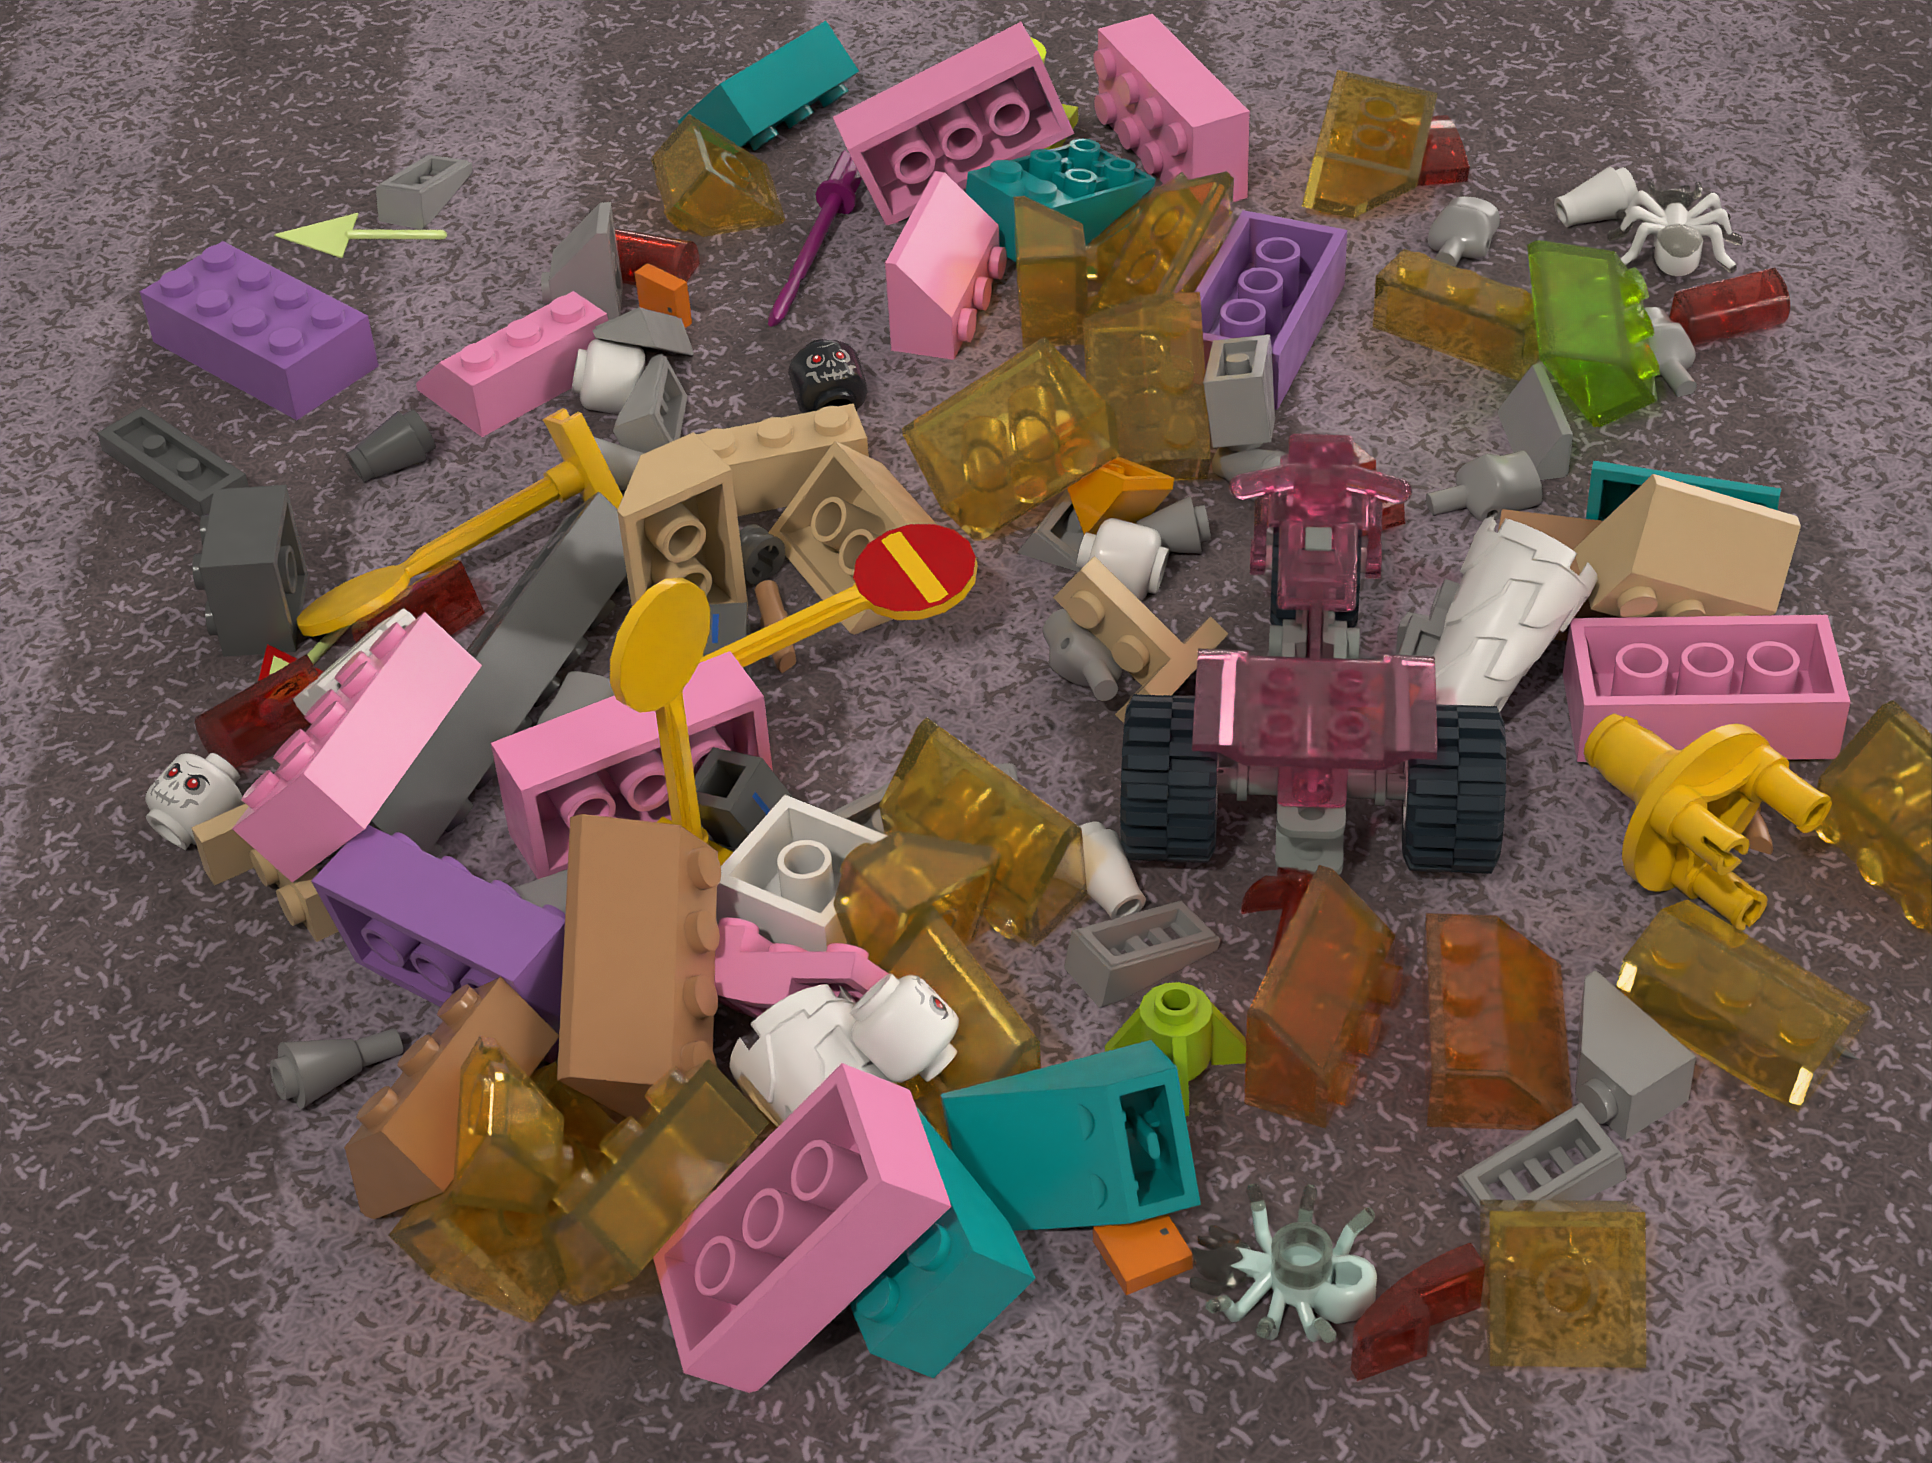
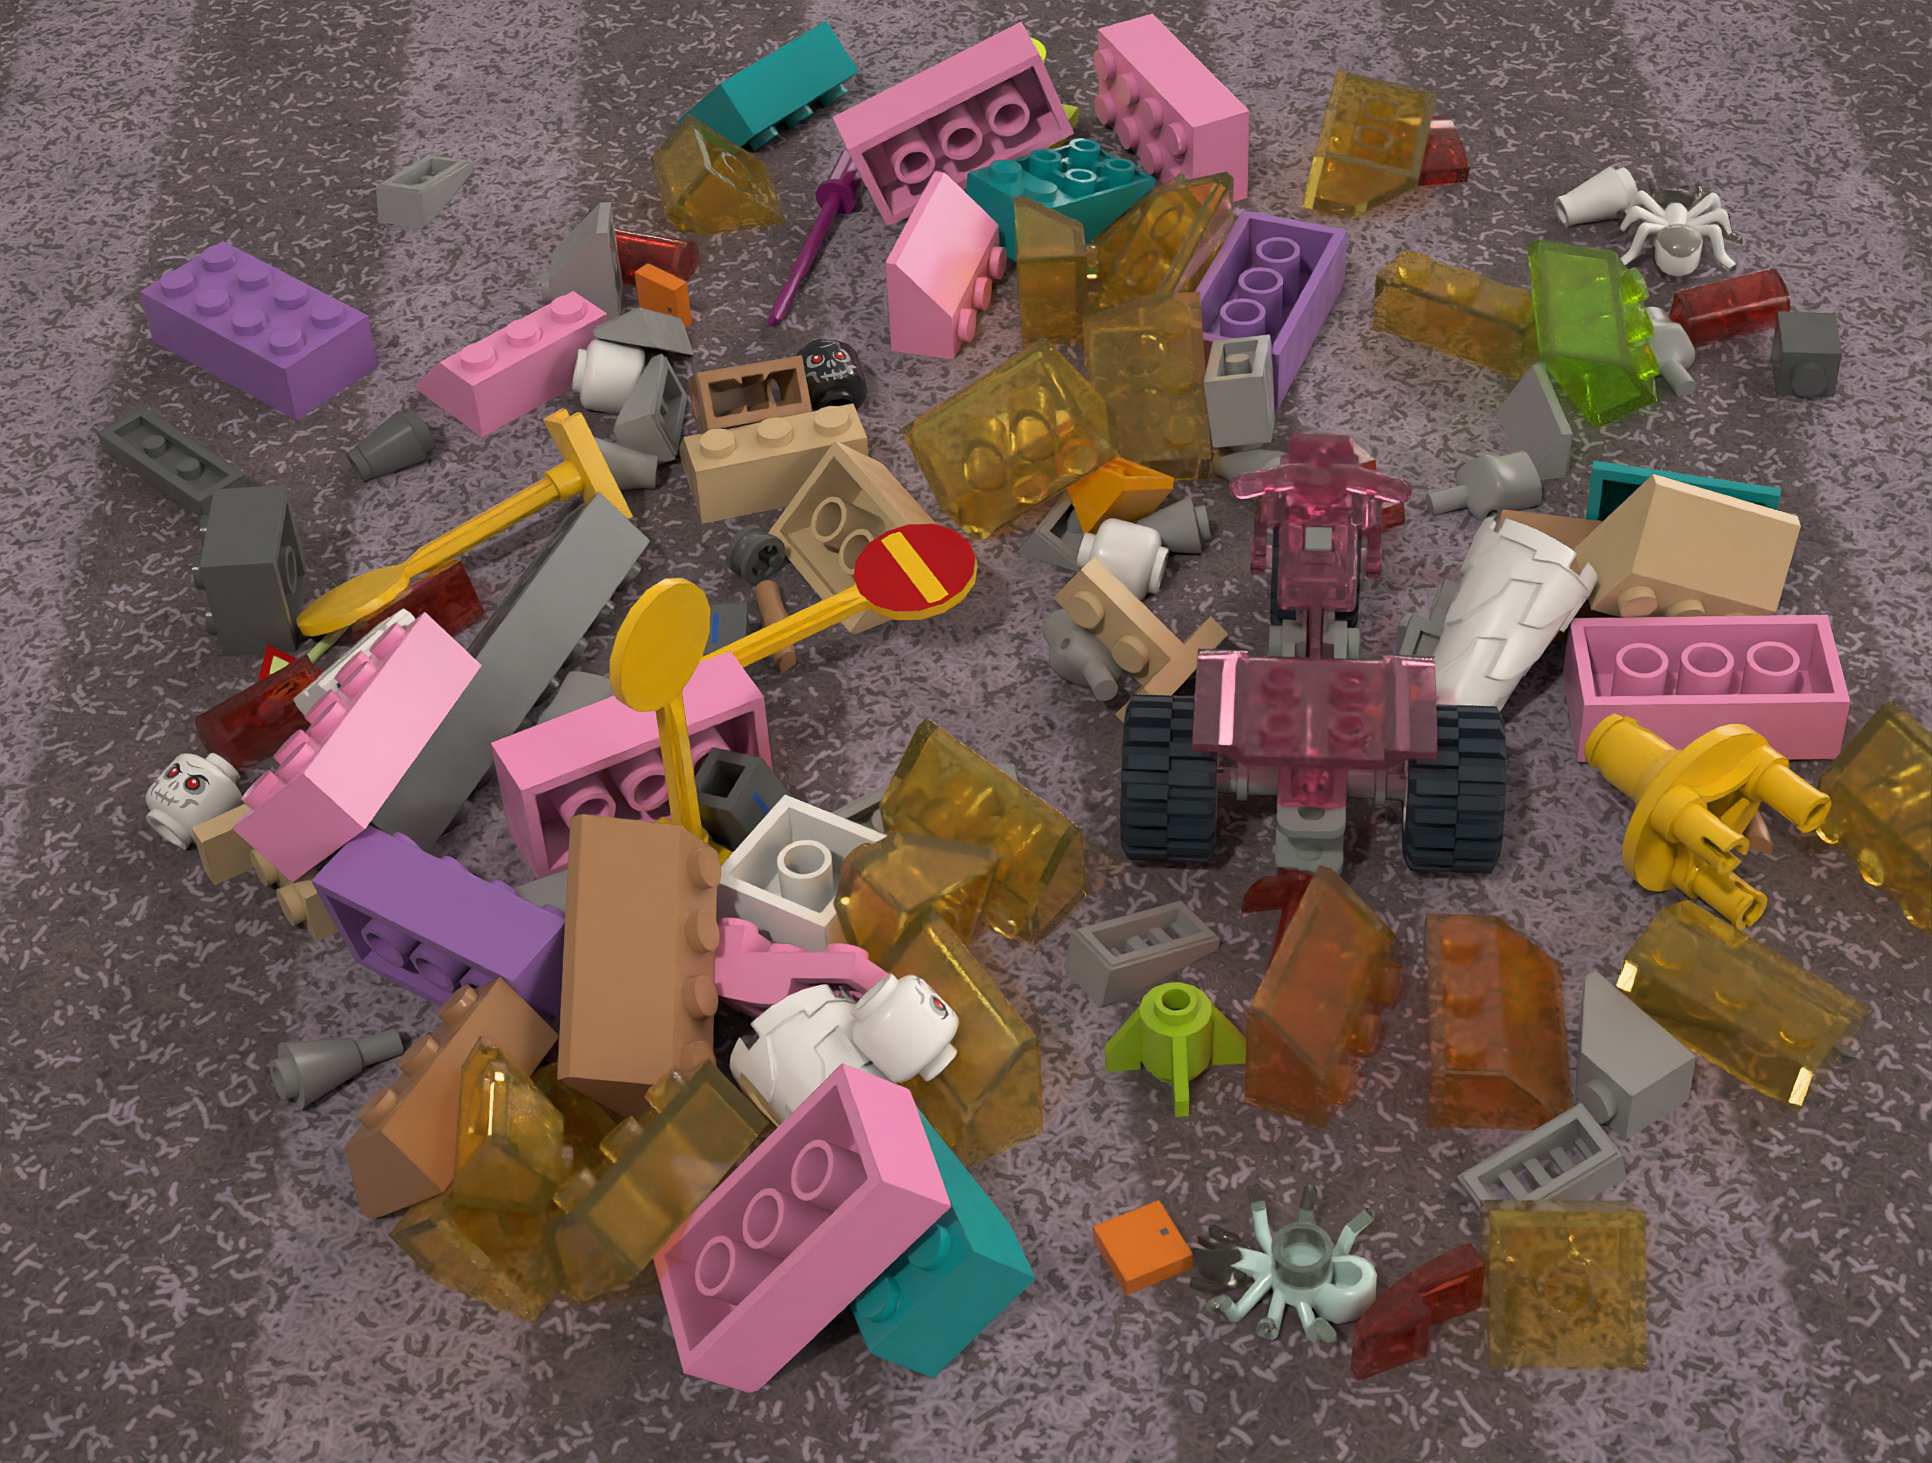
yellowish green piece [274,213,447,258] -> none
tan slope [617,432,748,608] -> none
teal slope [940,1040,1201,1231] -> none
white cone [1059,822,1146,919] -> none
light grey piece [1428,196,1500,272] -> none
none -> medium nougat torso [687,355,812,434]
none -> dark grey brick [1771,311,1842,397]

